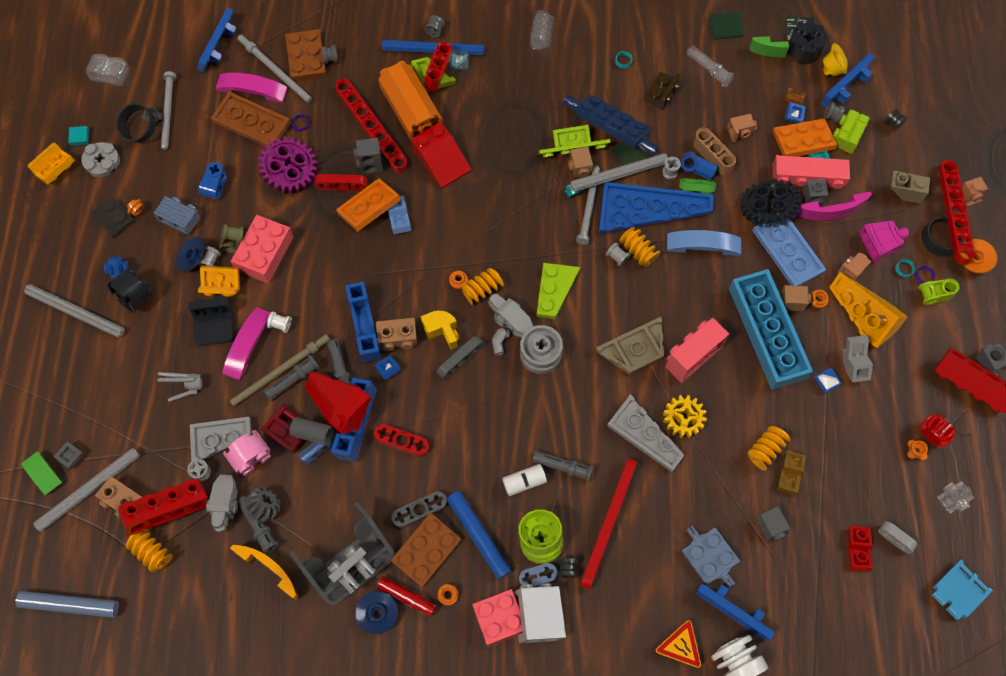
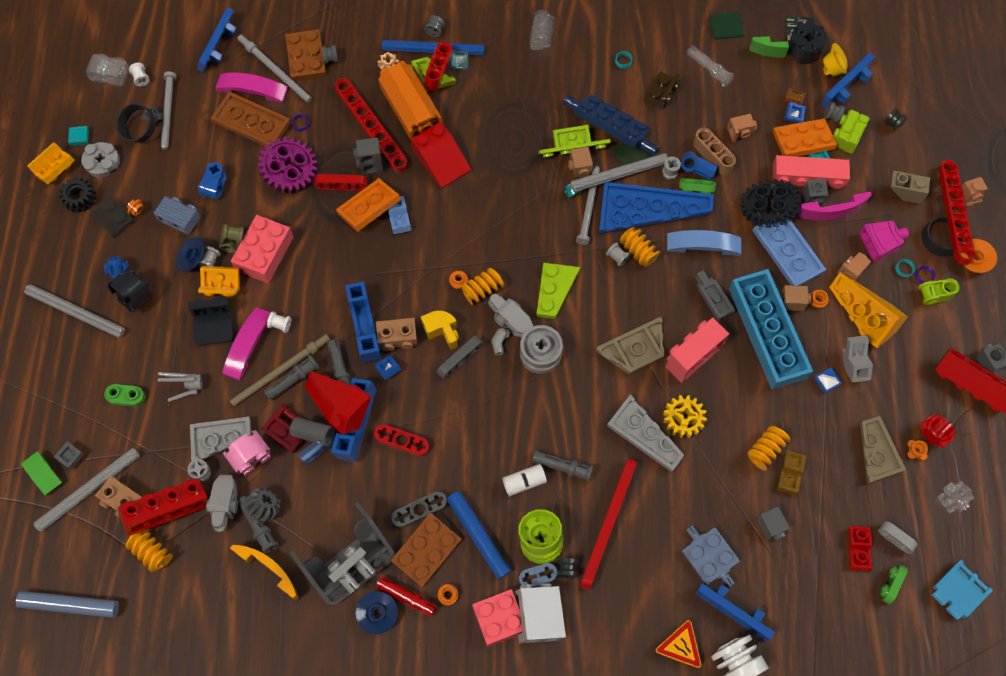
none -> black tyre [59,177,97,213]
none -> bright green plate [104,384,145,407]
none -> white bush [129,63,150,87]
none -> light nougat gear [378,52,399,70]
none -> dark grey hinge [695,270,735,321]
none -> dark tan wing [860,416,906,484]
none -> bright green plate [880,564,908,605]

